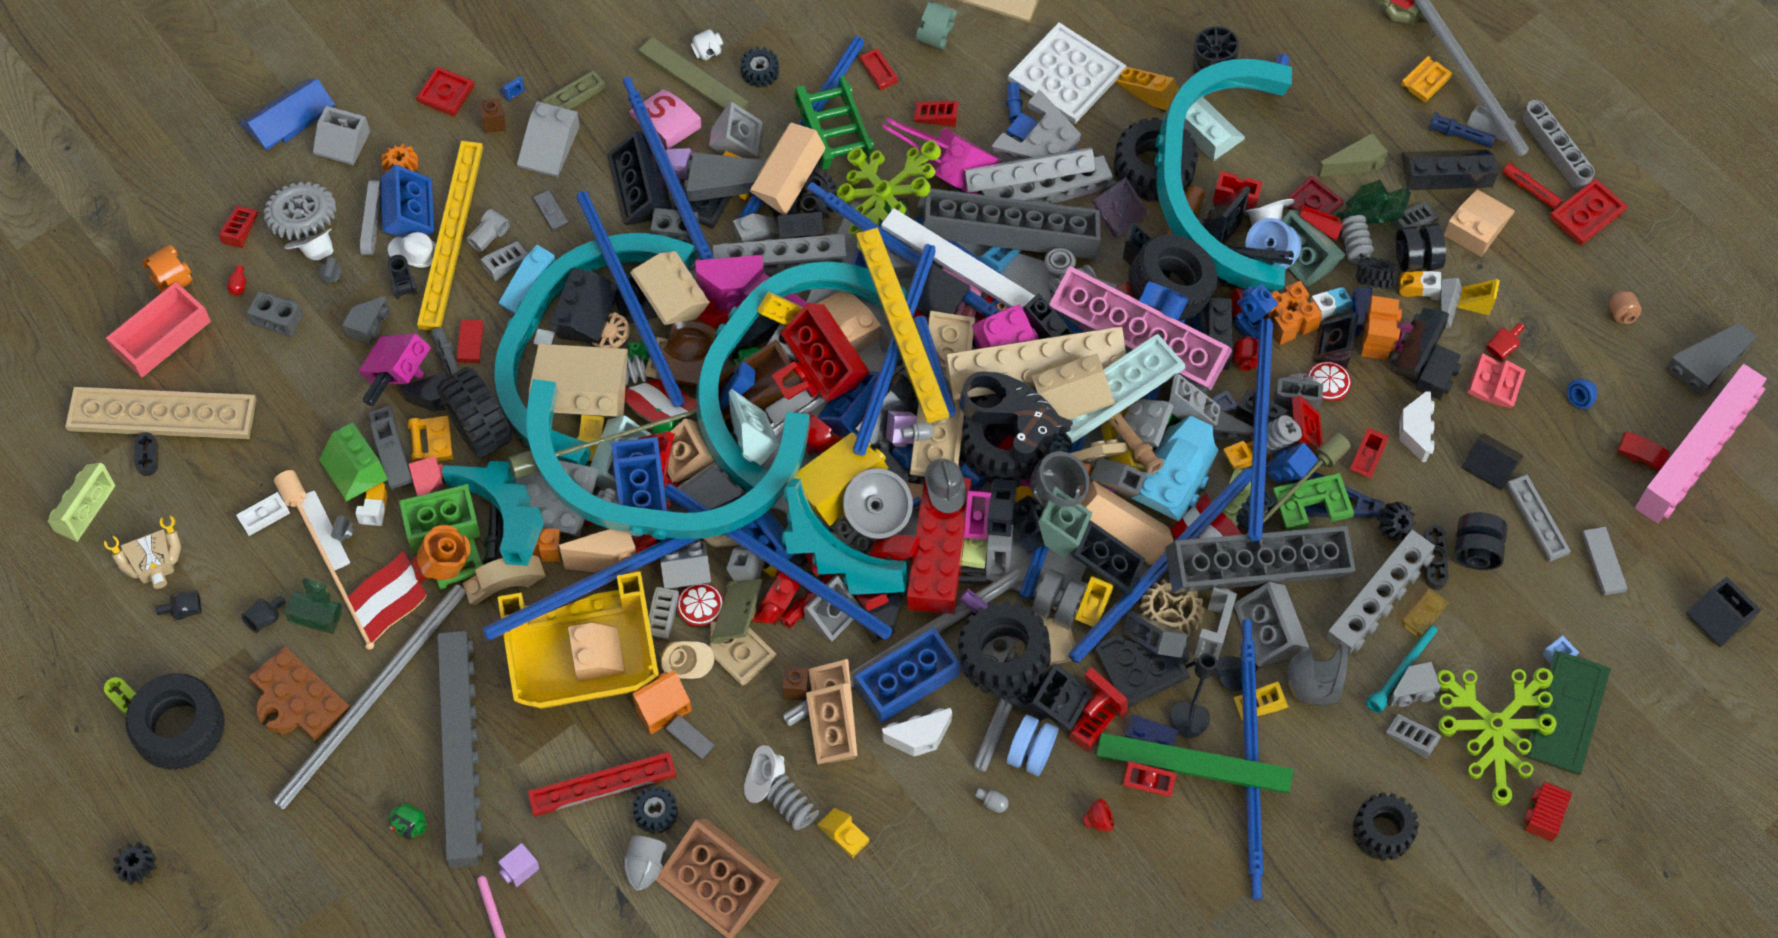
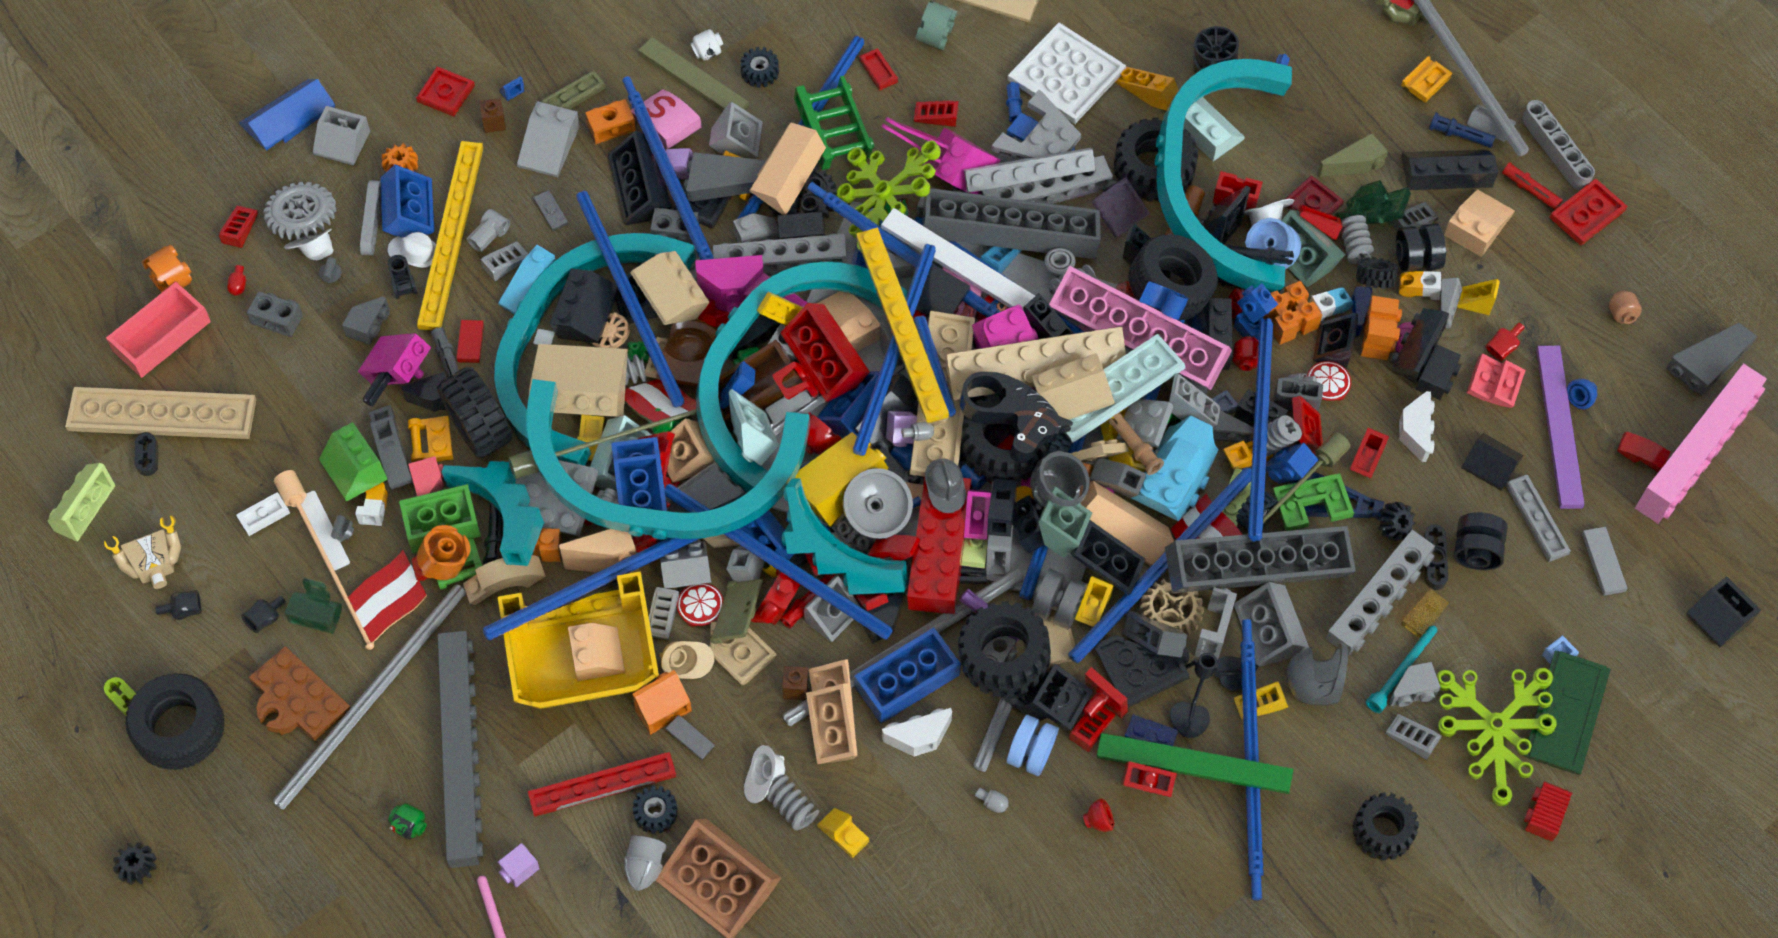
none -> orange brick [585,99,636,144]
none -> medium lavender tile [1536,346,1585,509]

